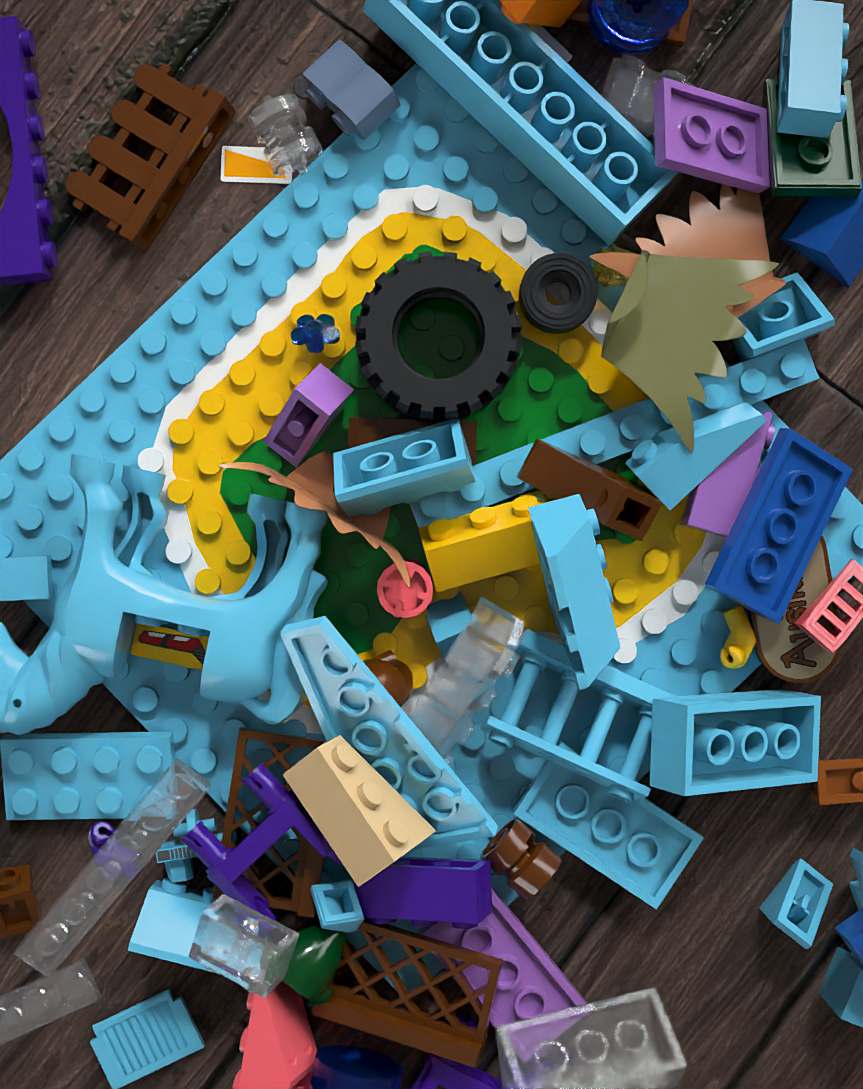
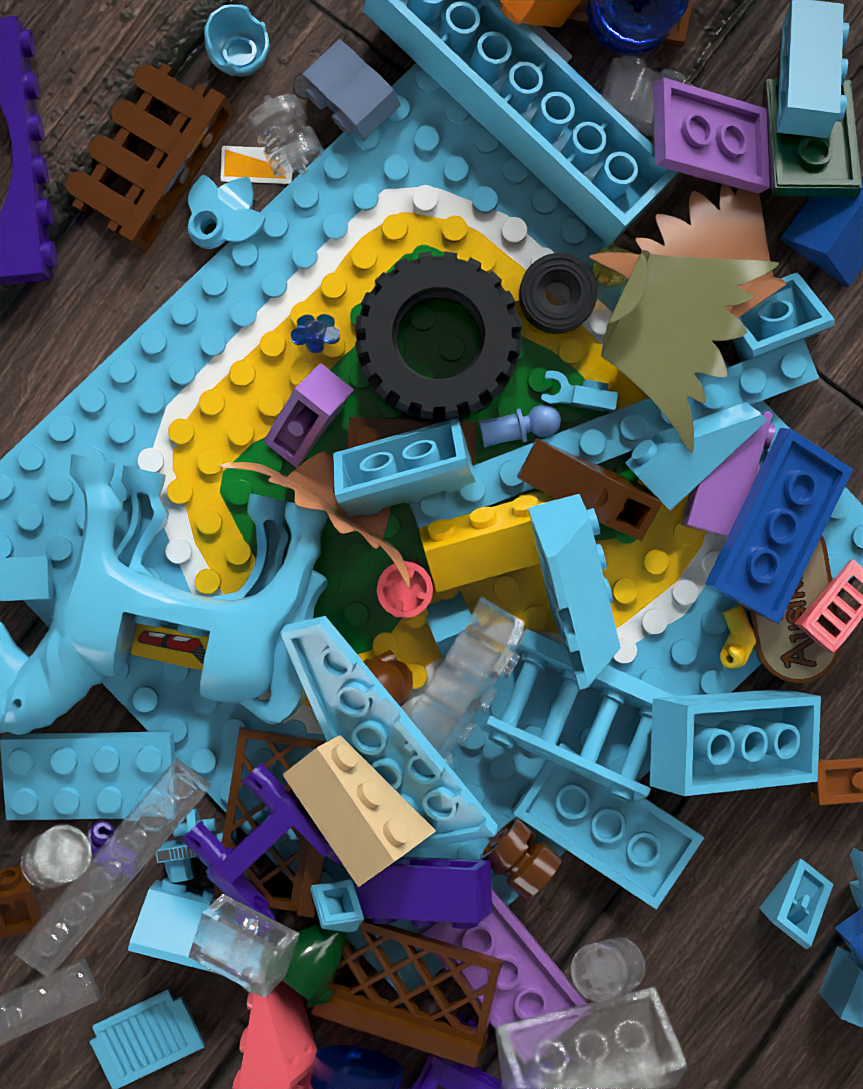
none -> clear wheel [21,825,92,890]
none -> medium azure plate [188,175,266,249]
none -> medium azure hair [204,5,270,77]
none -> medium blue pin [479,404,561,448]
none -> medium azure plate [540,371,618,413]
none -> clear wheel [571,937,645,1002]

